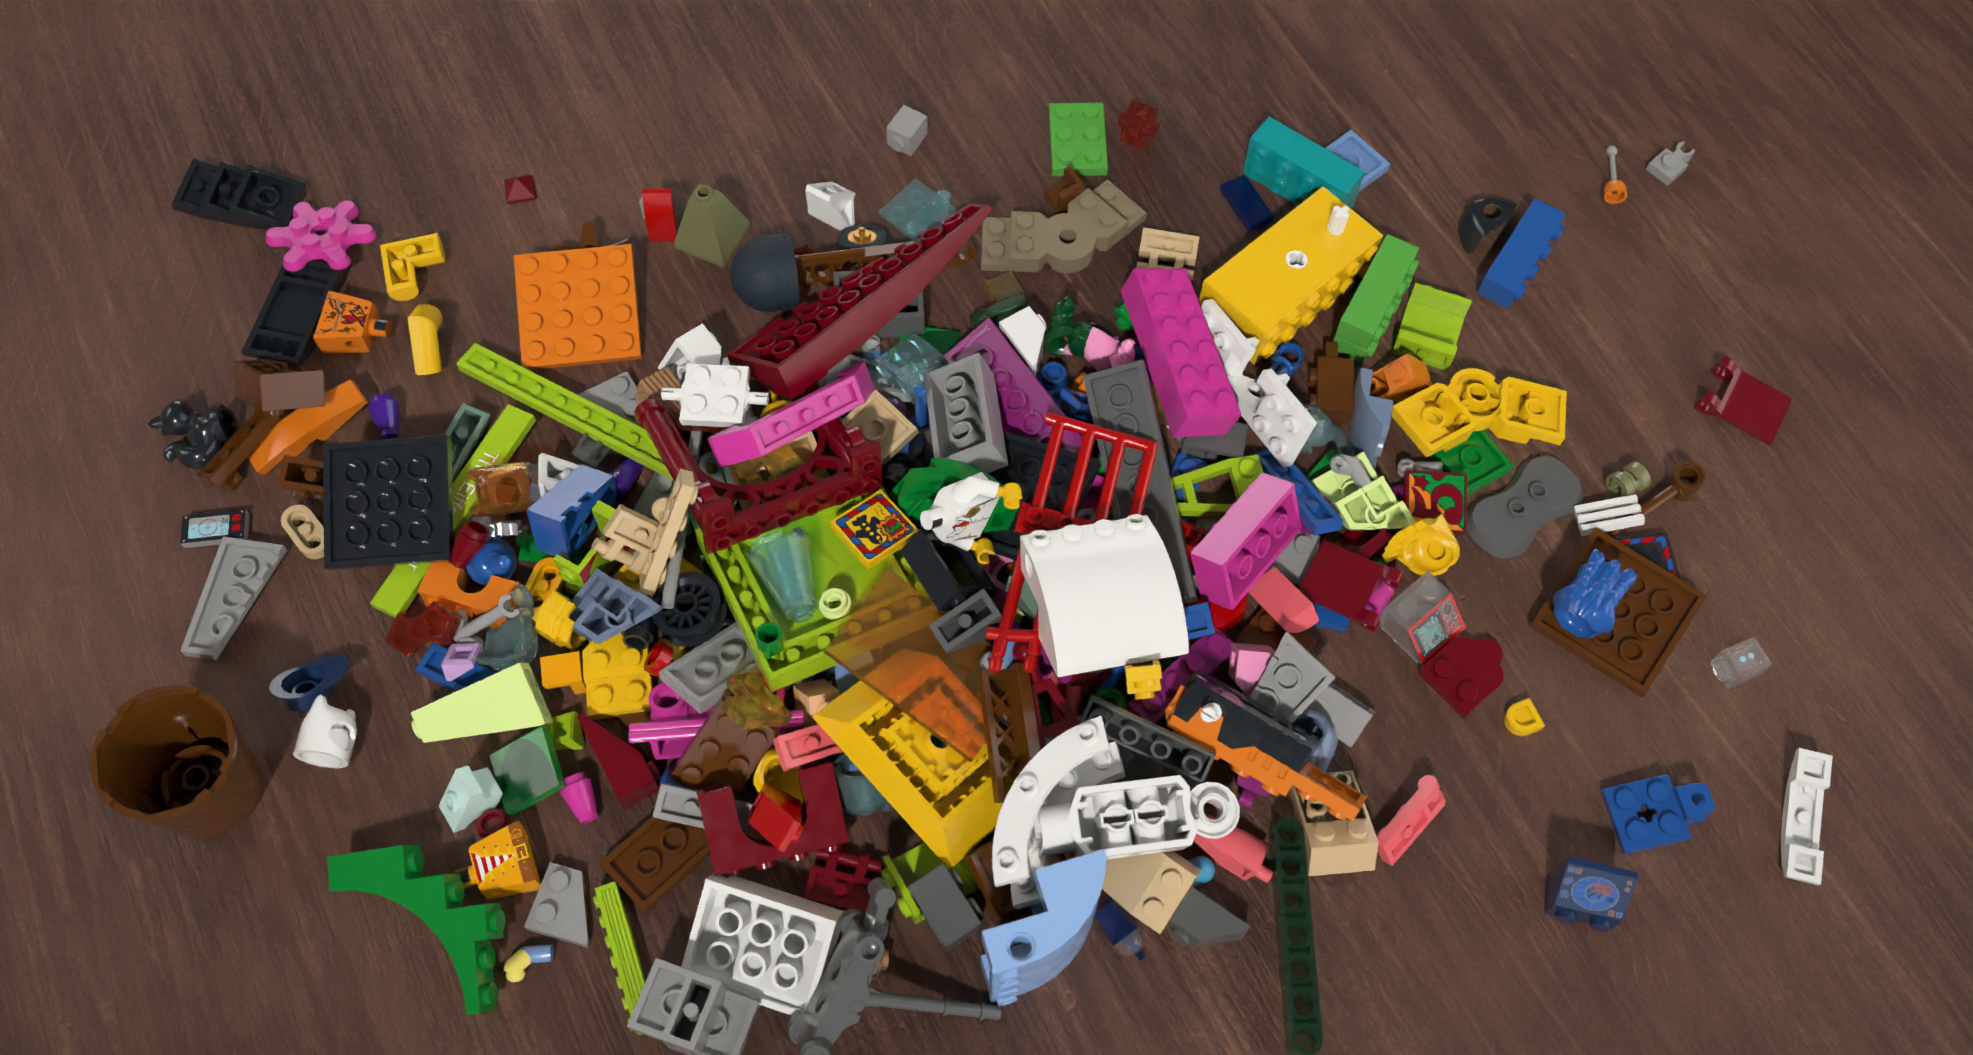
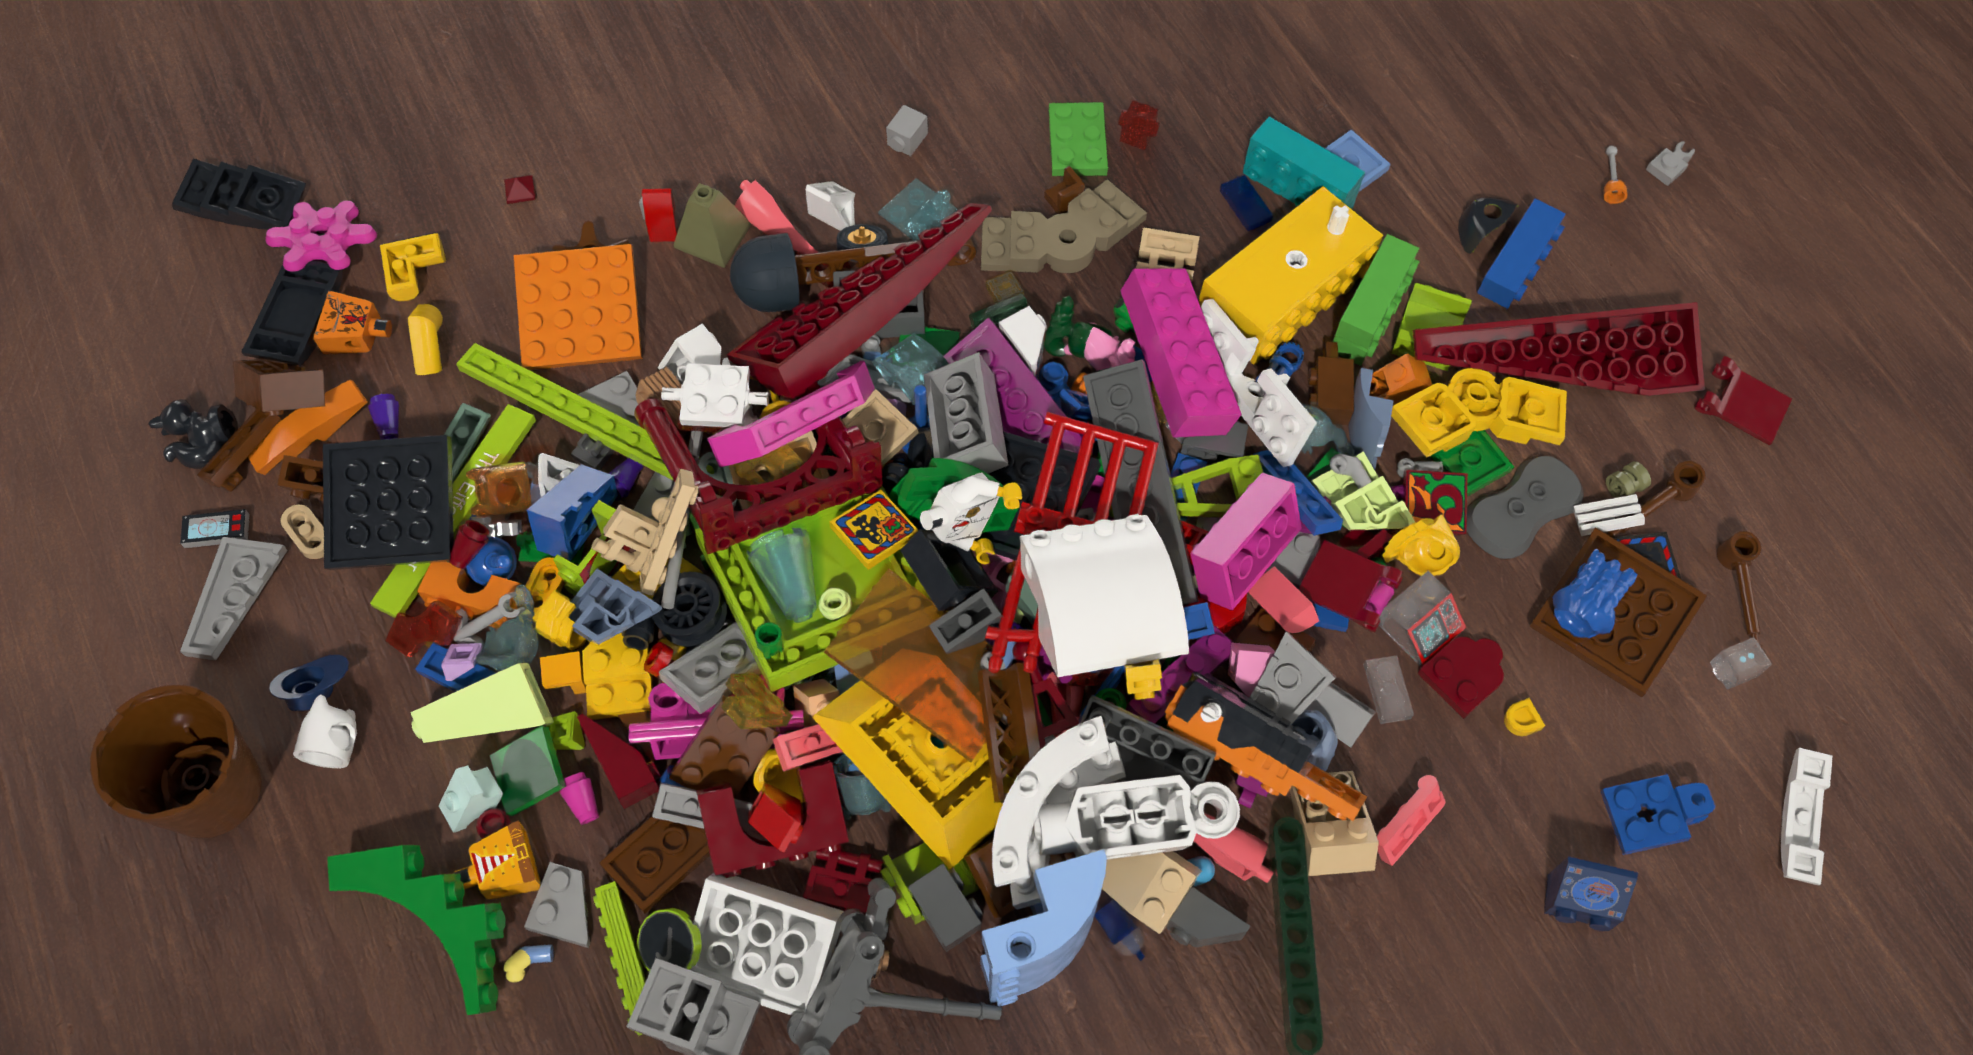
none -> black tile [637,908,702,972]
none -> coral piece [735,180,818,255]
none -> clear plate [1364,655,1414,724]
none -> dark red wedge [1413,302,1705,396]
none -> reddish brown piece [1717,531,1763,650]

